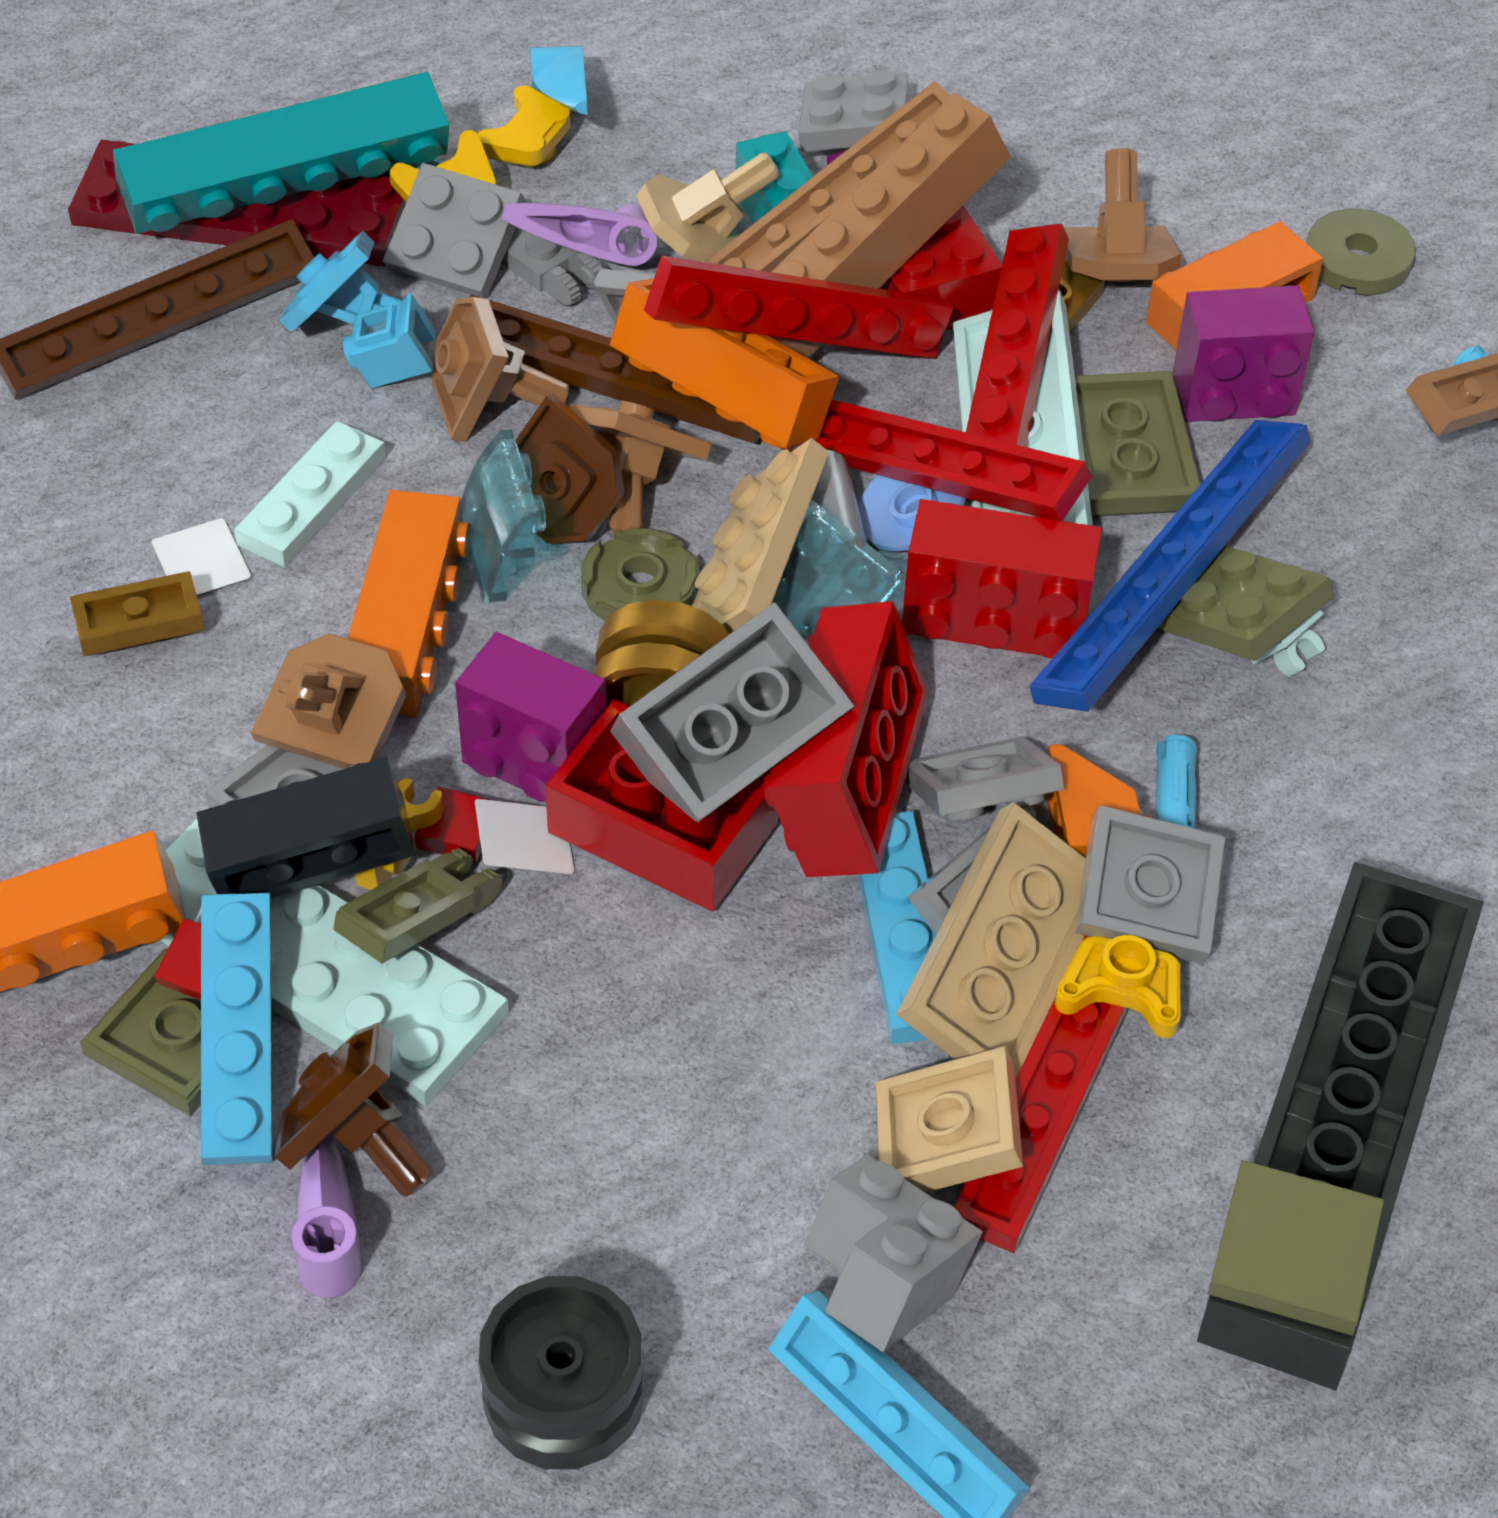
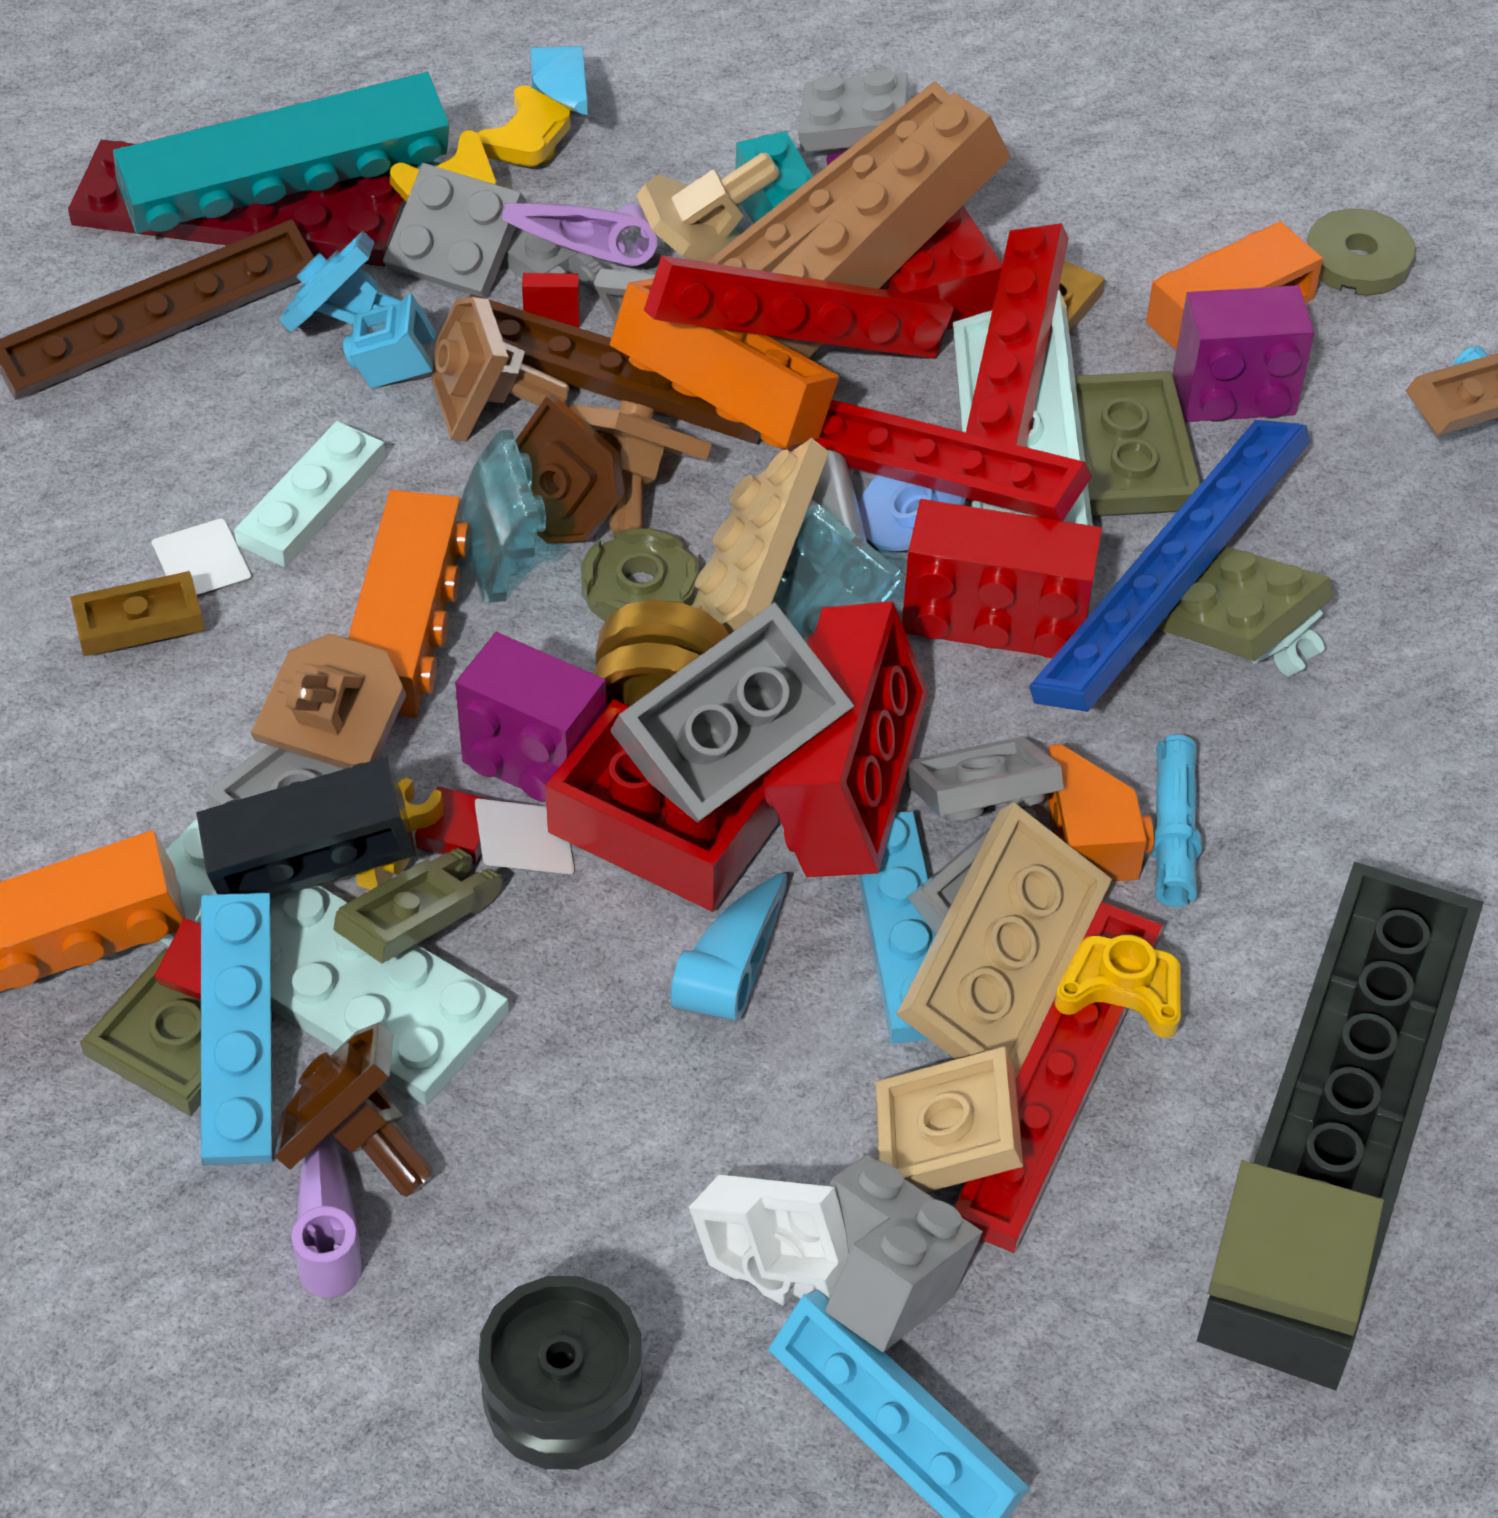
medium nougat piece [1064,148,1181,282] -> none
light grey plate [1075,805,1226,964] -> none
none -> red tile [522,273,580,328]
none -> medium azure piece [671,874,787,1022]
none -> white slope [689,1175,849,1305]

